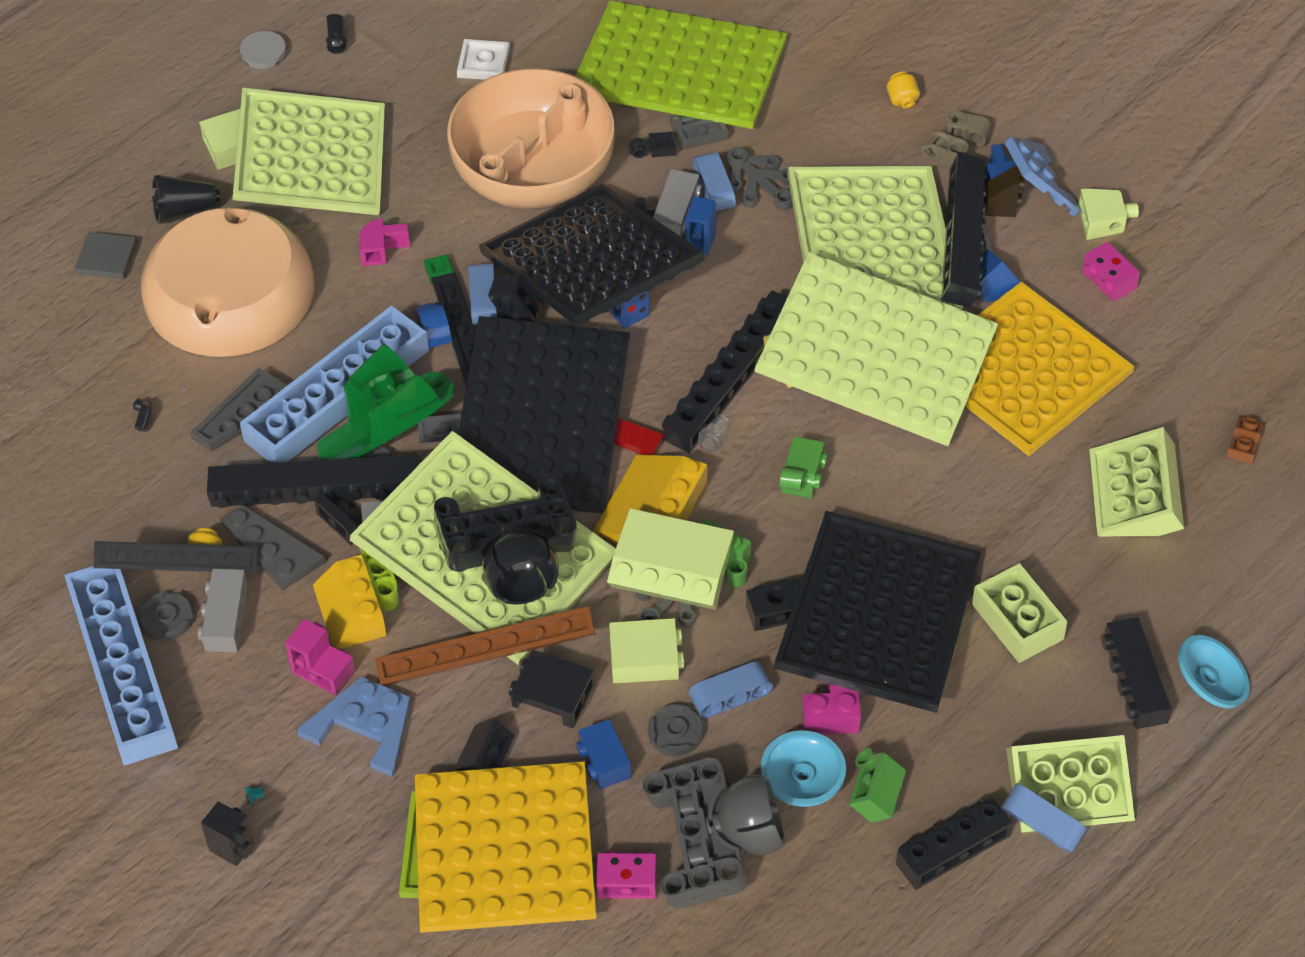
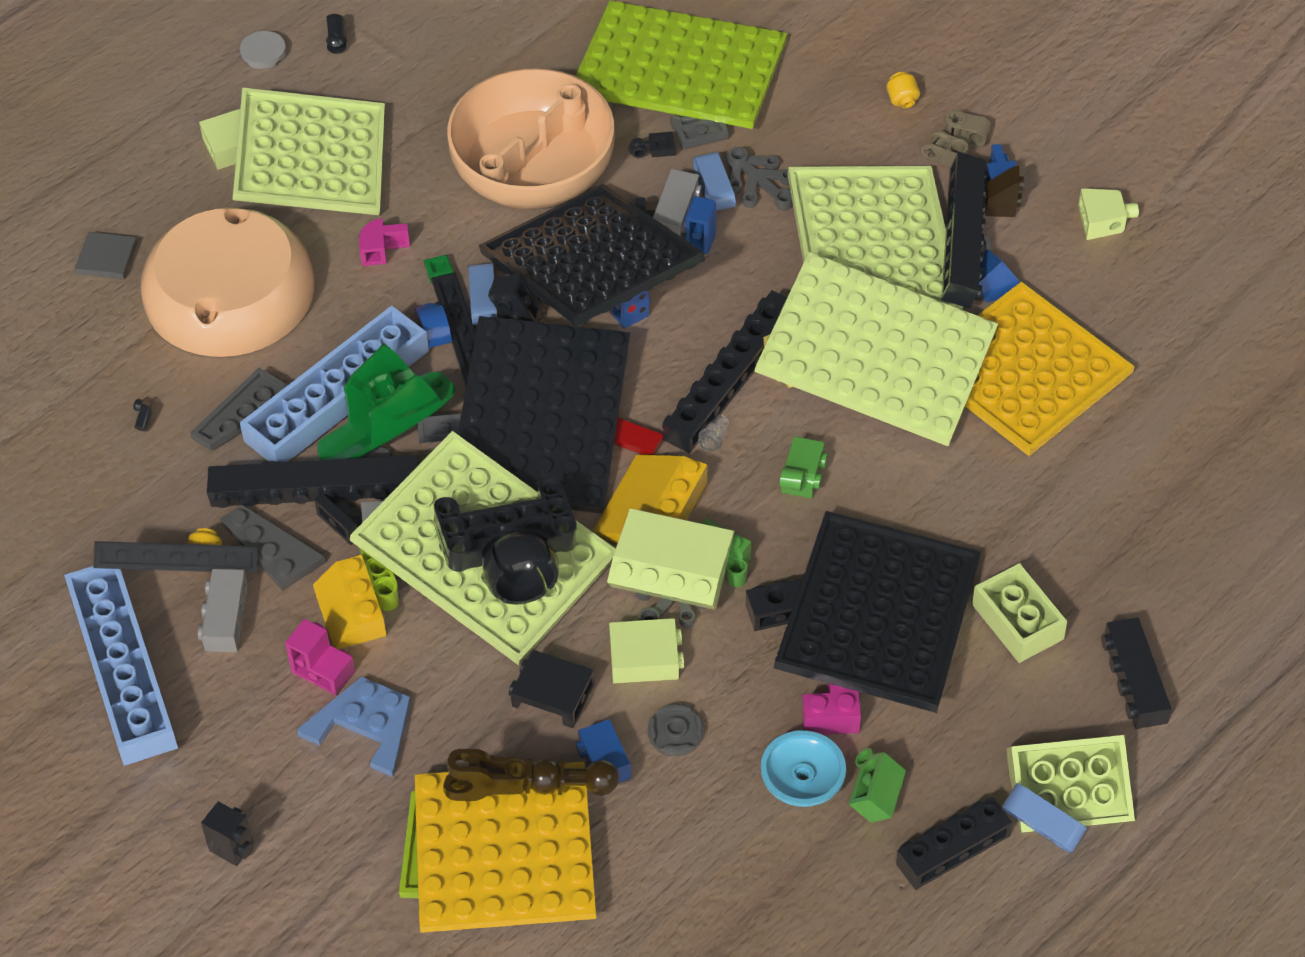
dark grey tile [139,591,194,641] -> none
black cone [152,175,220,224] -> none
teal piece [245,786,264,805] -> none
dark orange plate [375,606,596,686] -> none
black panel [455,719,515,771] -> none
white tile [457,39,510,80] -> none
dark pink brick [597,851,656,899] -> none
dark grey beam [642,758,785,908] -> none
medium blue beam [689,662,773,718] -> none
medium blue wing [1005,136,1081,217] -> none
dark pink brick [1082,241,1140,301] -> none
yellowish green slope [1089,427,1184,537] -> none
medium azure dish [1178,635,1250,708] -> none
dark orange slope [1226,416,1264,464] -> none
none -> dark brown piece [443,749,620,801]

